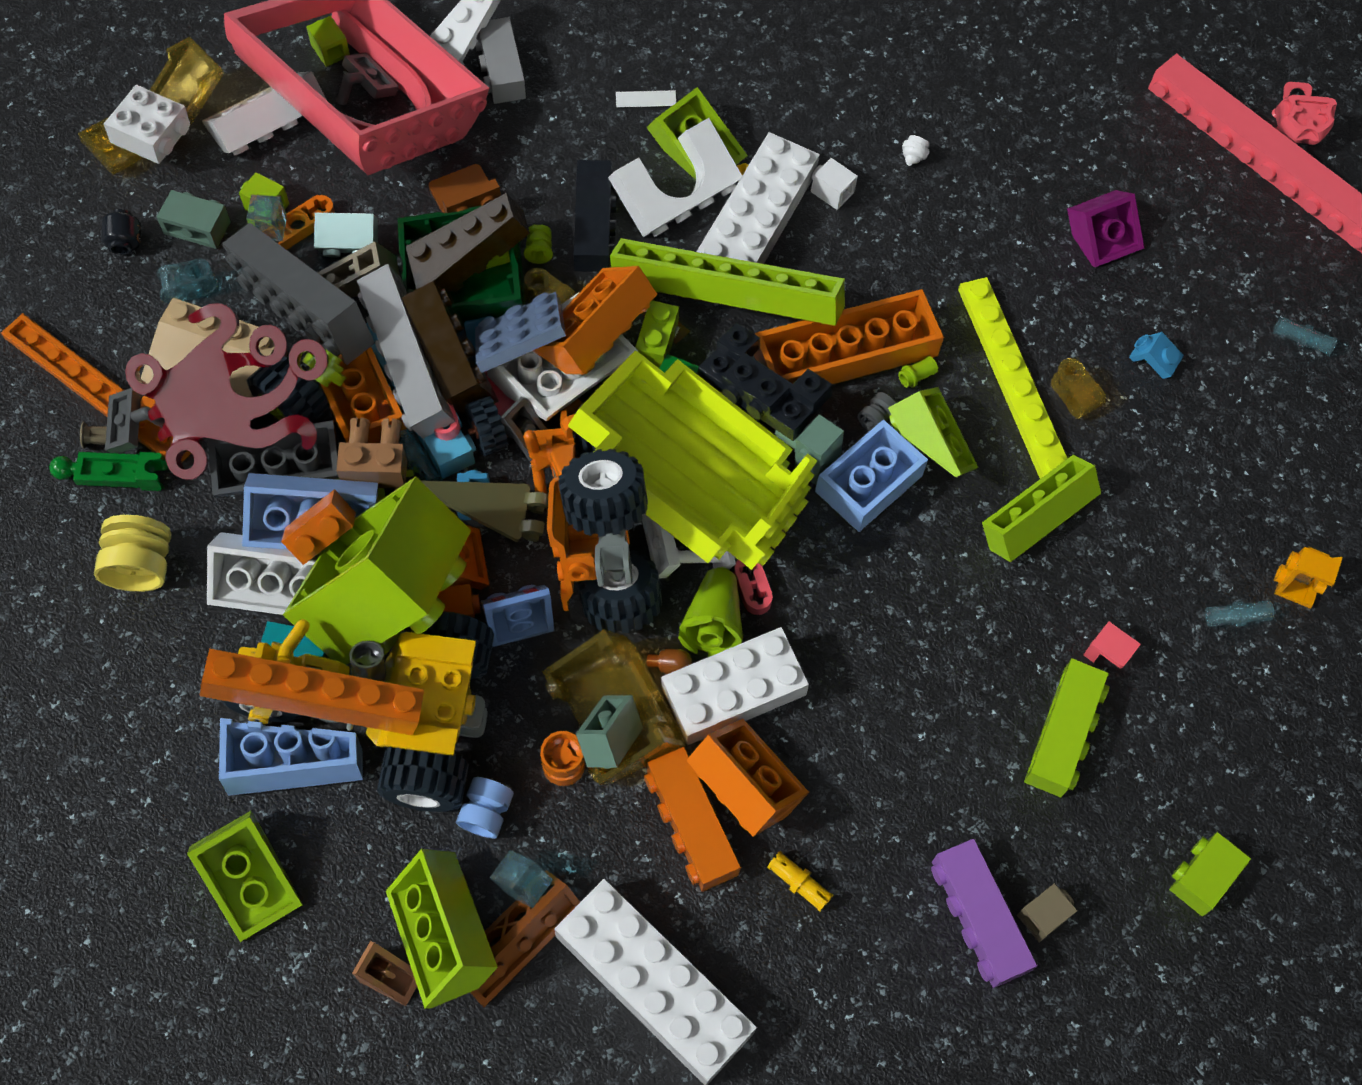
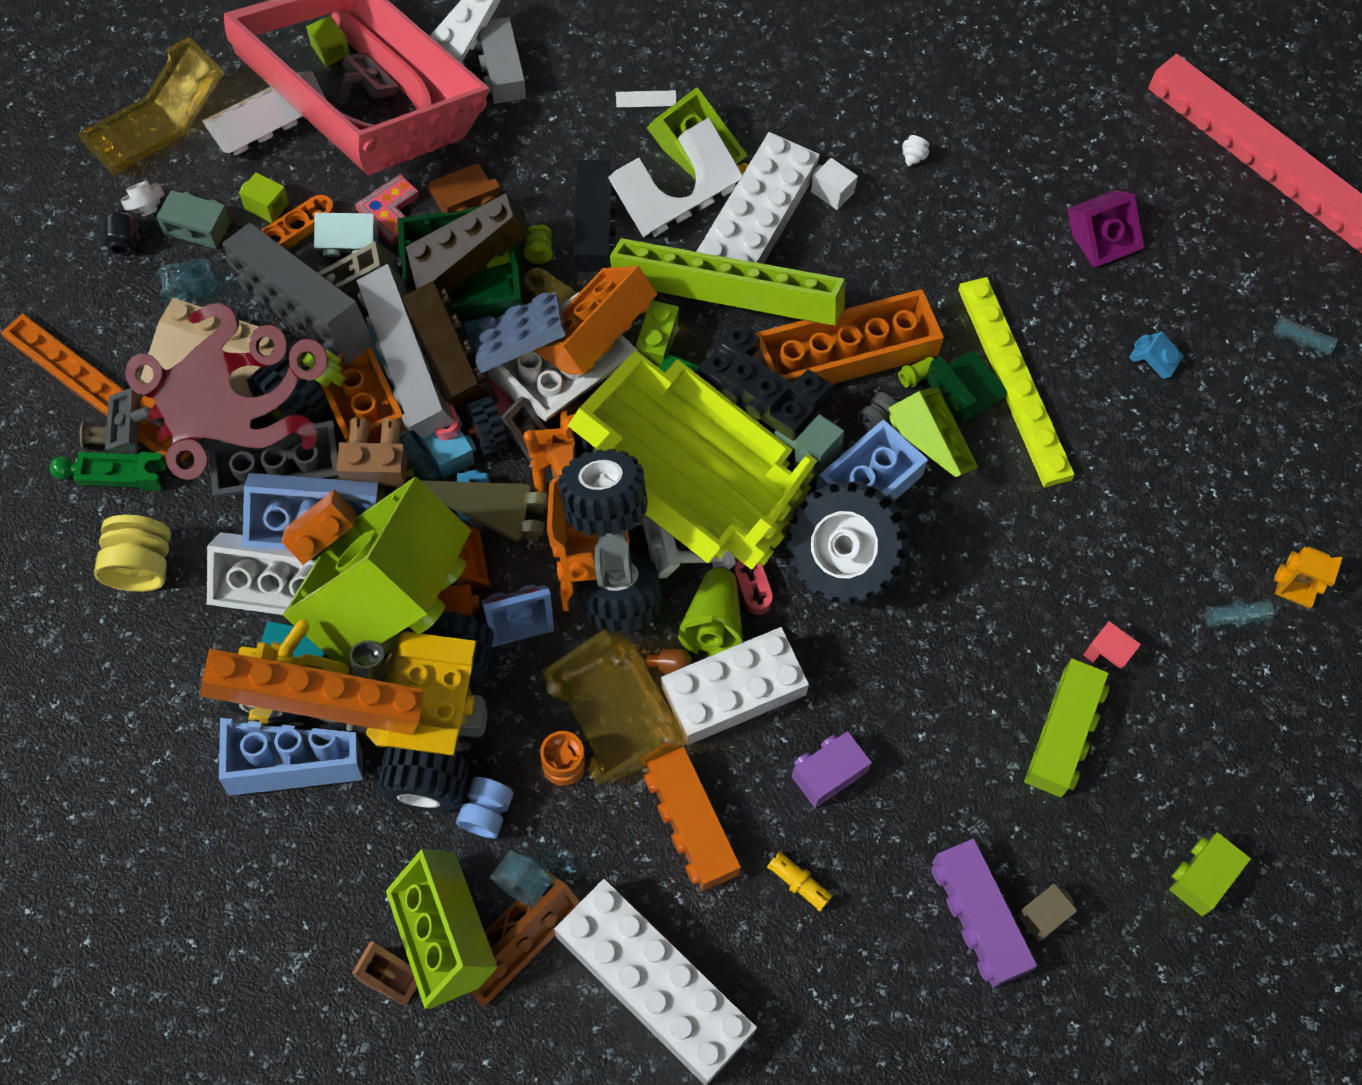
white brick [104,85,190,164] -> none
lime slope [187,811,302,942] -> none
clear light blue brick [246,195,287,241] -> none
sand green brick [576,695,643,769] -> none
orange brick [686,718,809,837] -> none
lime brick [982,455,1101,562] -> none
clear yellow piece [1051,358,1106,419] -> none
coral piece [1272,82,1337,145] -> none
none -> white plate [120,181,165,216]
none -> coral tile [355,174,419,246]
none -> black wheel [785,481,911,605]
none -> medium lavender brick [791,731,872,808]
none -> dark green bracket [925,351,1007,423]

